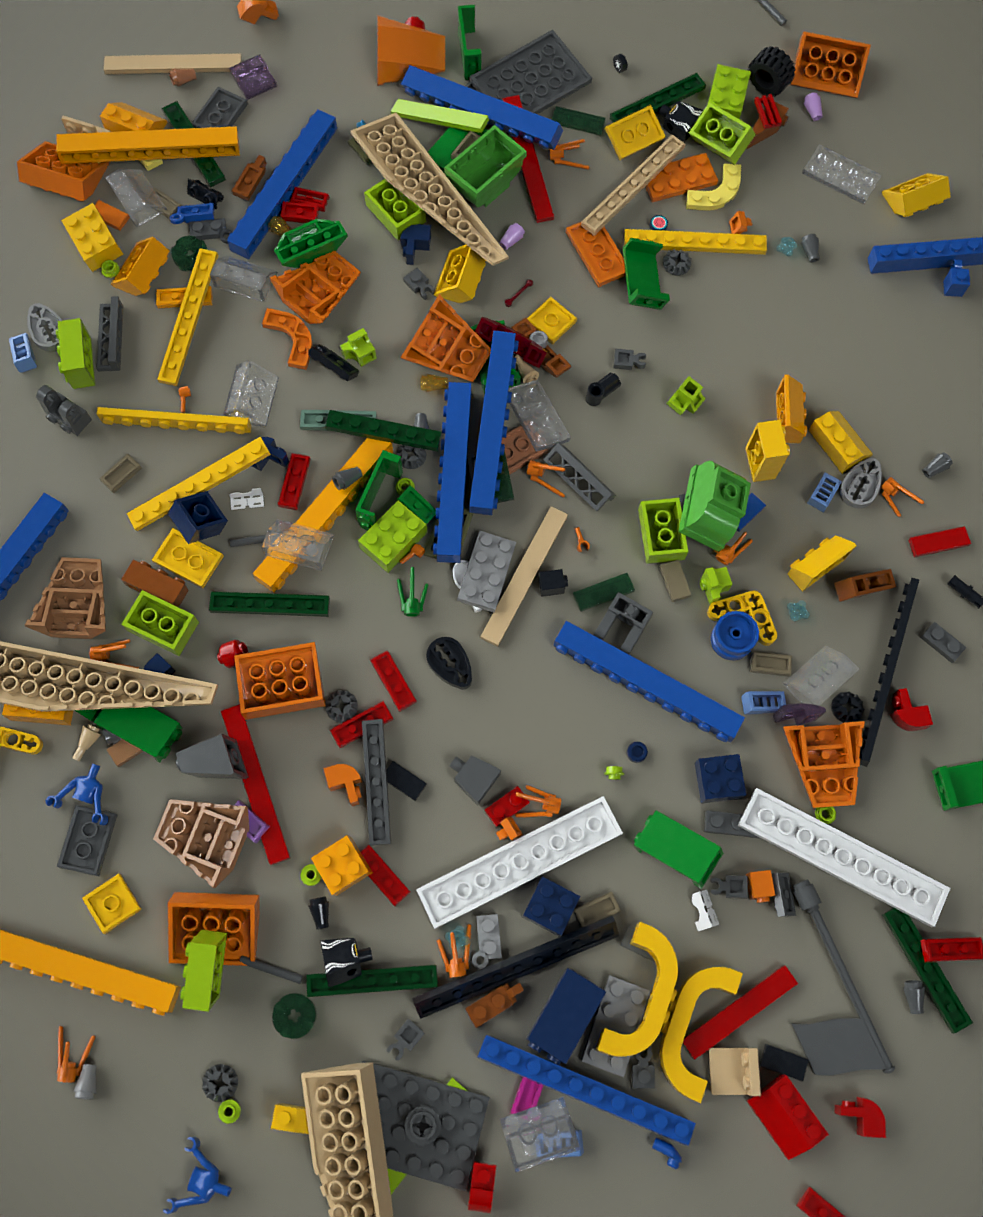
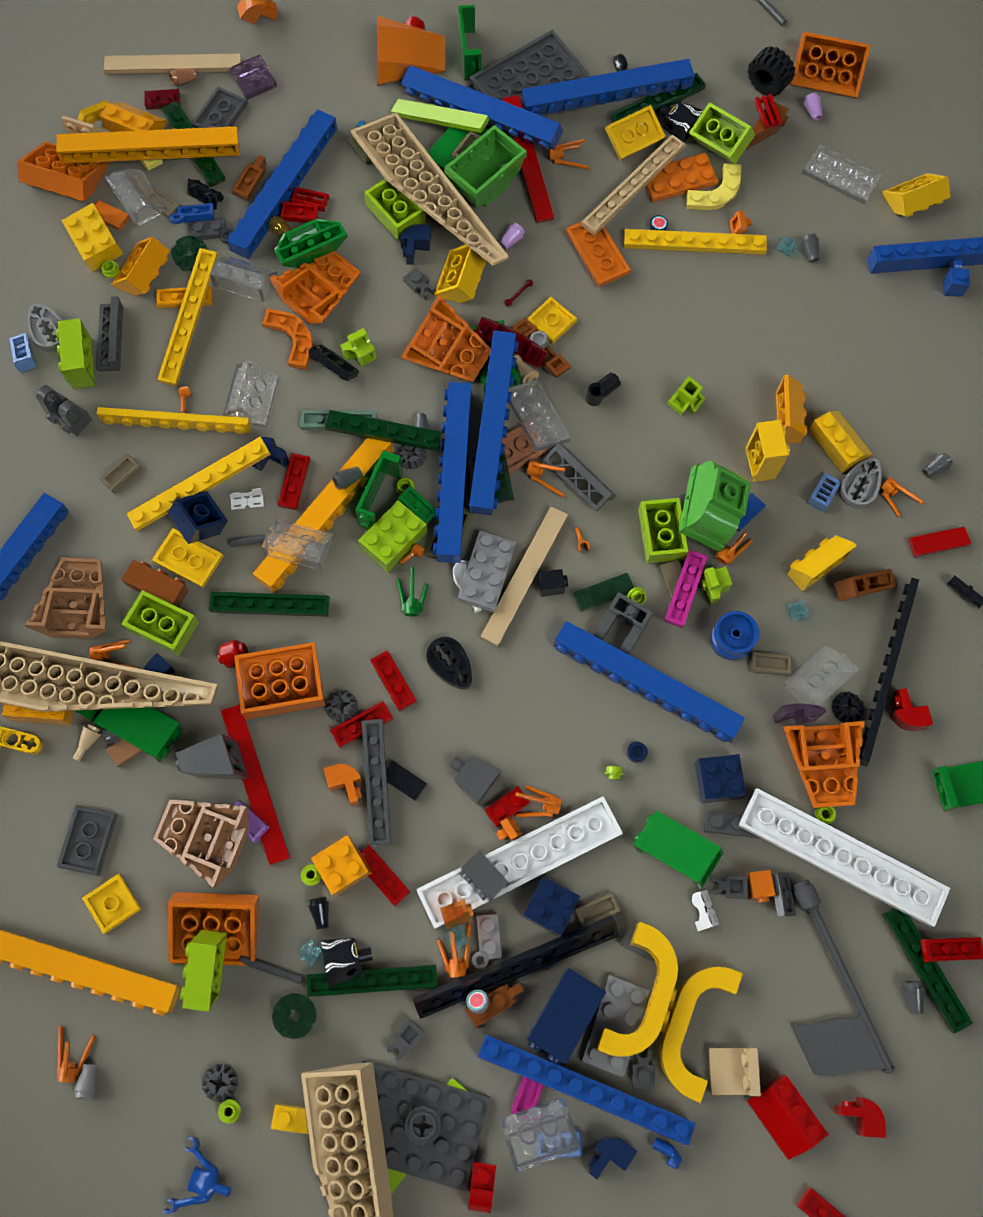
blue piece [46,763,108,826] -> none
clear yellow cone [420,374,448,392] -> none
clear green tile [552,106,606,135] -> none
dark grey plate [614,349,646,370] -> none
green panel [623,238,670,310] -> none
dark grey gear [663,249,692,275] -> none
red tile [683,965,798,1060] -> none
lime brick [707,64,751,119] -> none
yellow beam [707,591,777,646] -> none
medium blue slope [741,691,787,715] -> none
black tile [759,1044,809,1082] -> none
dark grey plate [920,622,966,663] -> none
none -> yellow plate [77,100,109,124]
none -> dark red plate [144,89,181,110]
none -> clear light blue plate [300,940,322,966]
none -> clear orange brick [440,899,474,930]
none -> dark grey brick [461,851,509,902]
none -> tile [466,990,489,1014]
none -> blue brick [521,59,695,115]
none -> dark blue brick [587,1136,638,1179]
none -> lime plate [627,587,647,605]
none -> dark pink plate [664,550,708,628]

